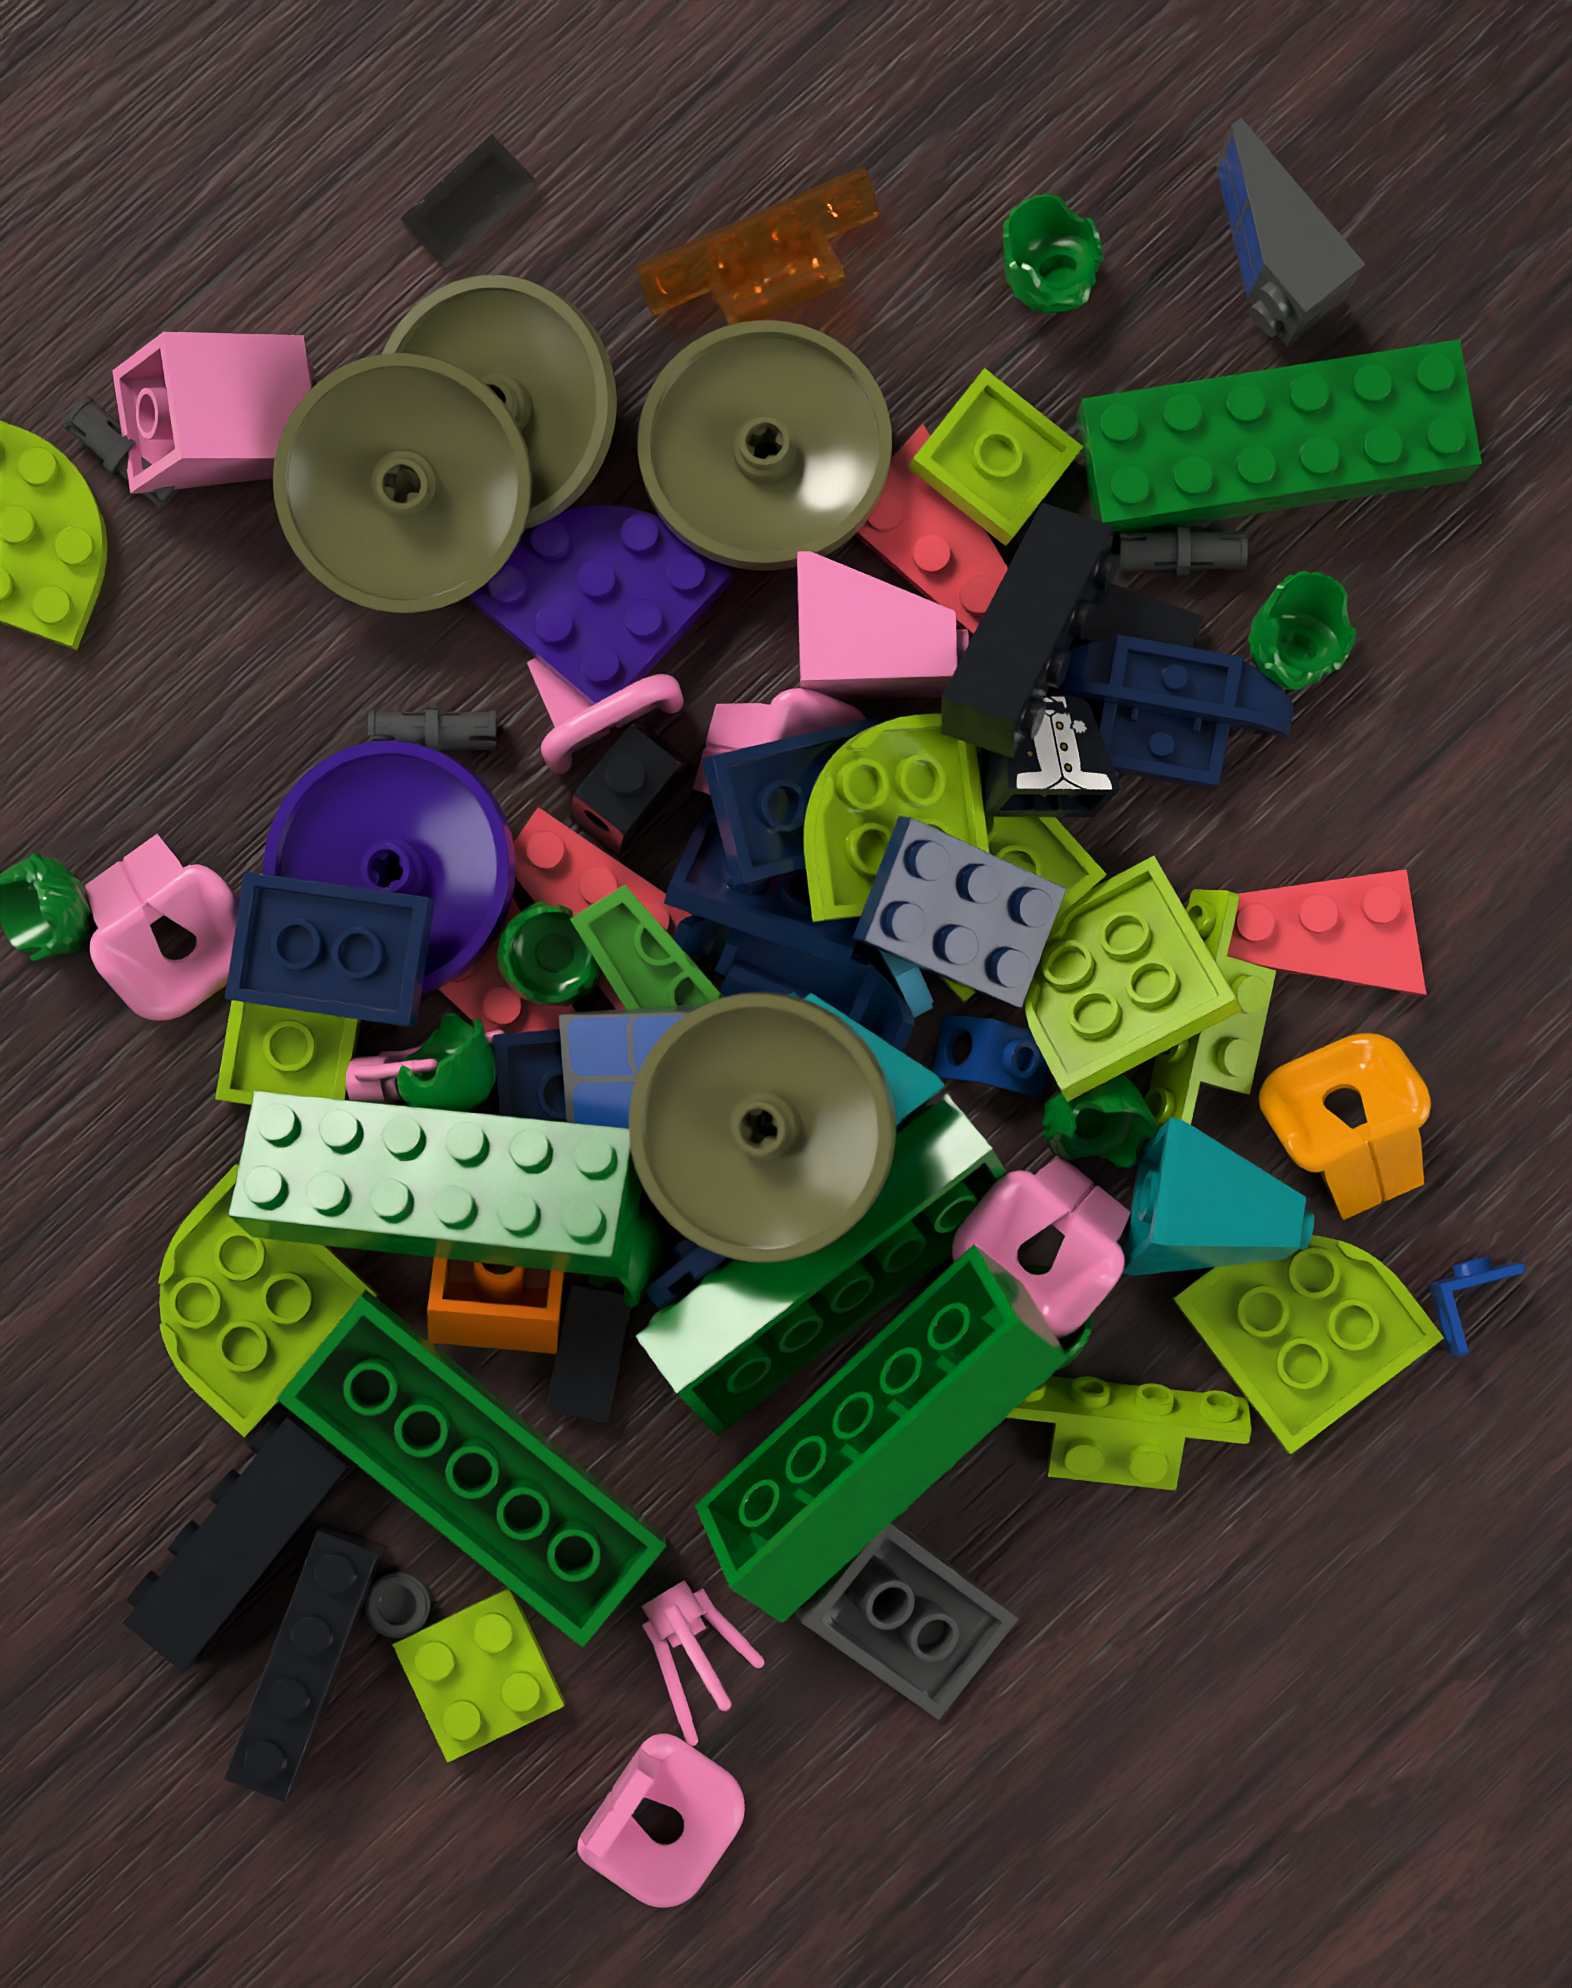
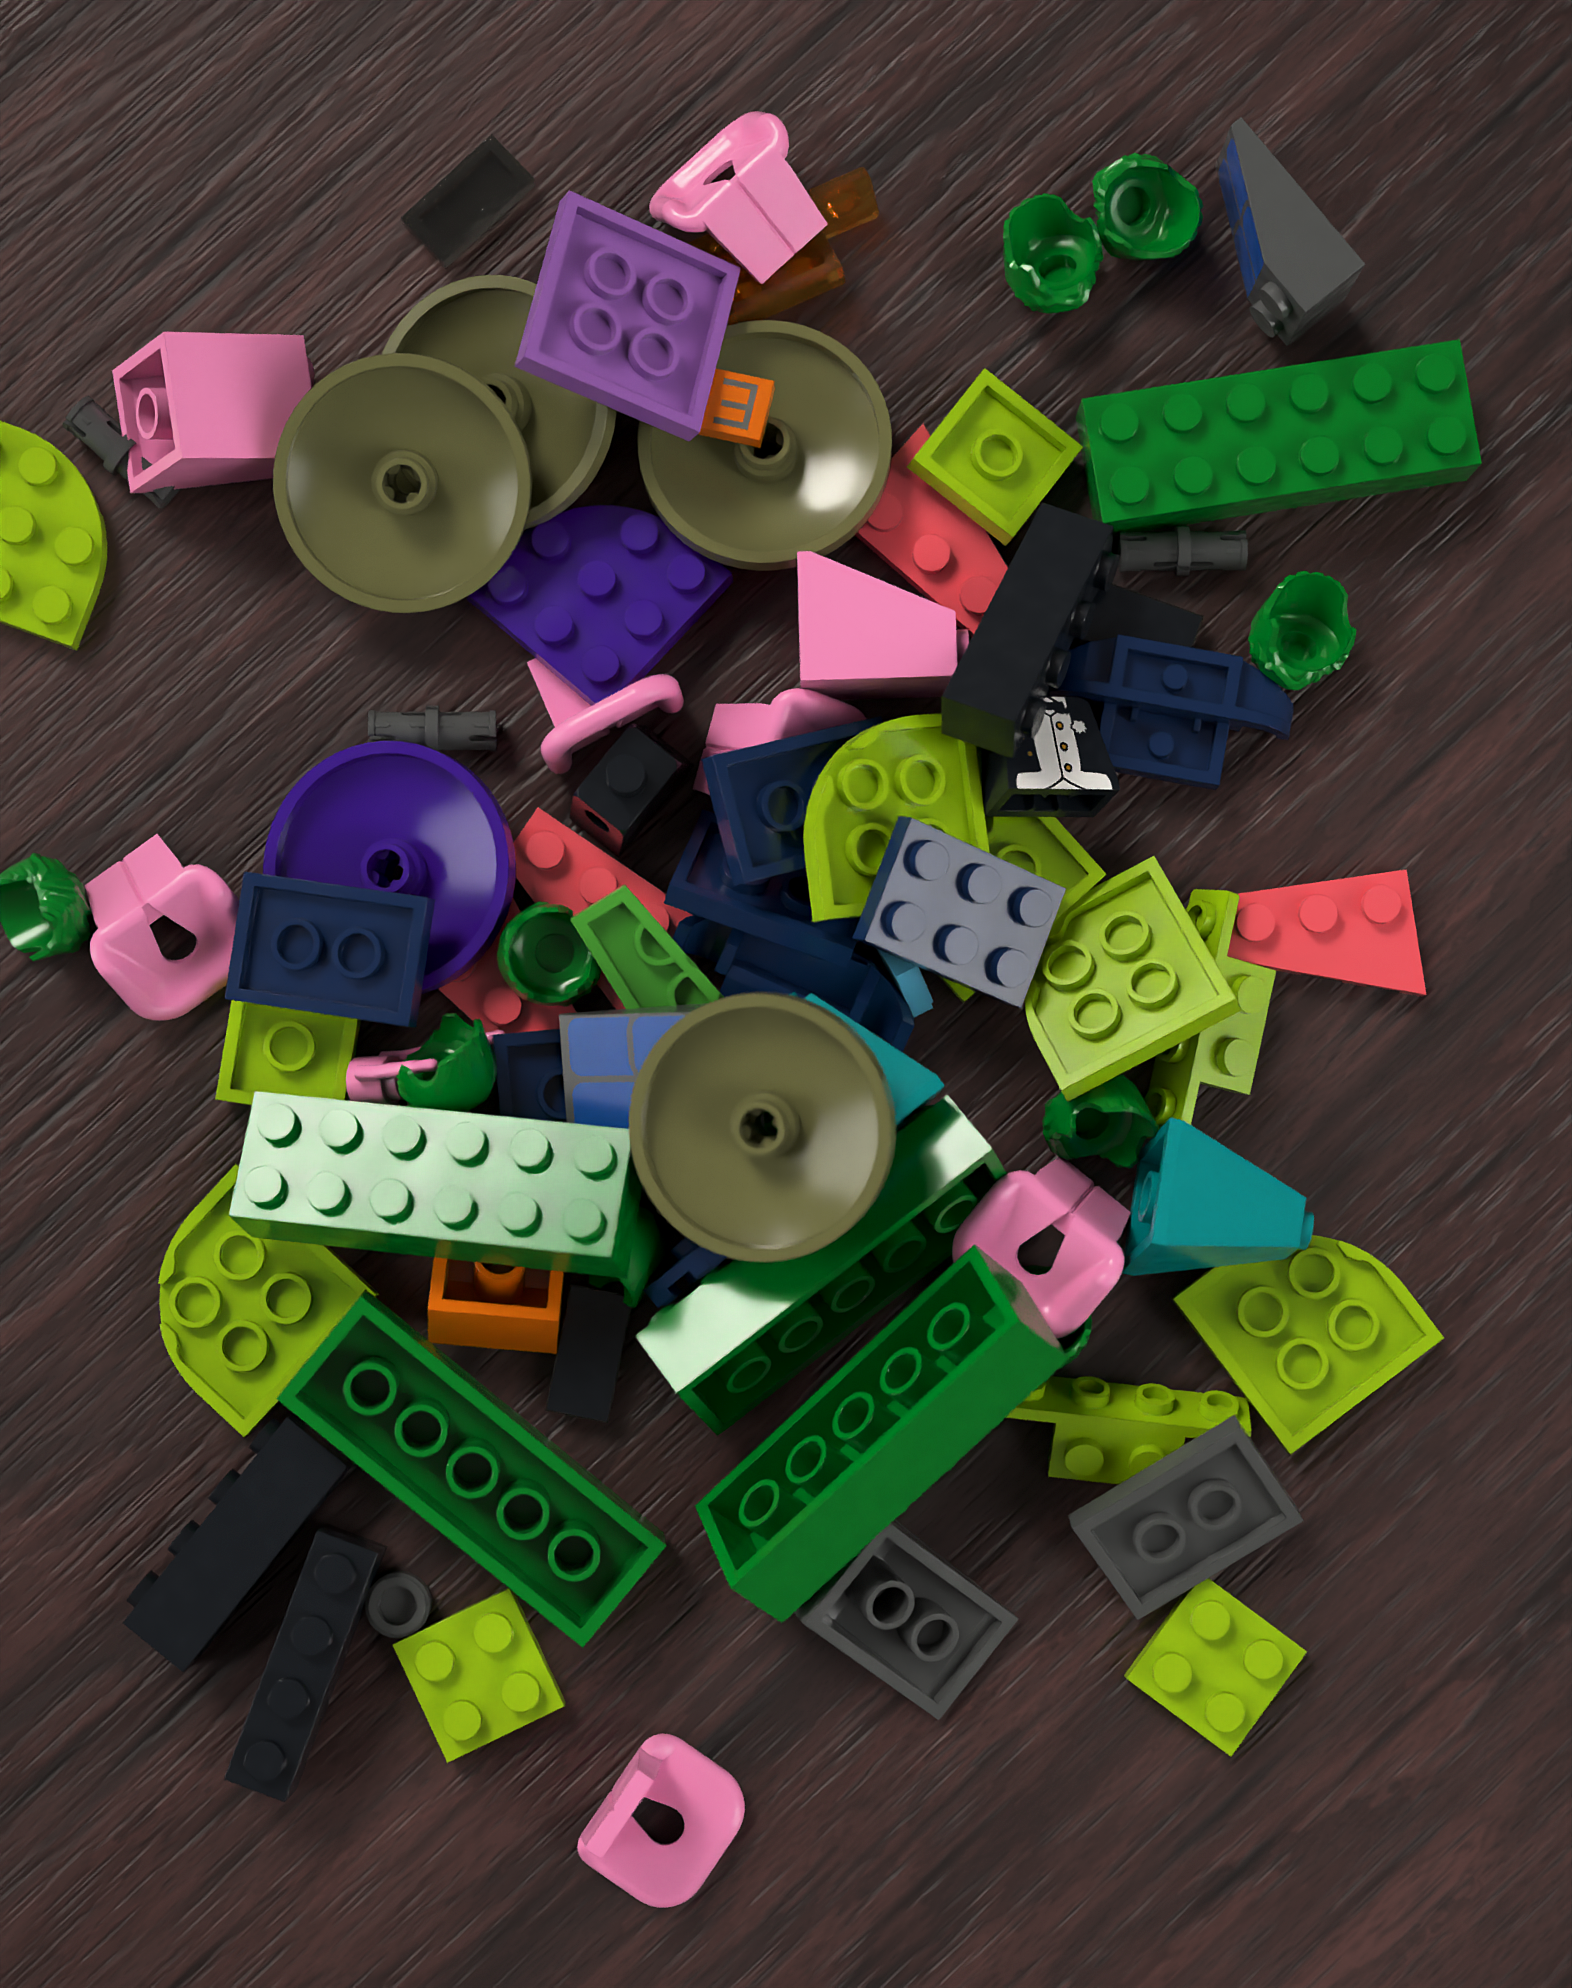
bright pink plant [641,1580,764,1746] -> none
blue bracket [933,1015,1048,1097] -> none
light orange piece [1259,1033,1431,1220] -> none
blue bracket [1428,1256,1526,1357] -> none
none -> medium lavender plate [514,190,741,442]
none -> bright pink piece [649,111,828,284]
none -> orange tile [698,368,775,448]
none -> dark grey plate [1068,1415,1304,1620]
none -> green hair [1092,153,1204,261]
none -> lime plate [1124,1578,1307,1757]

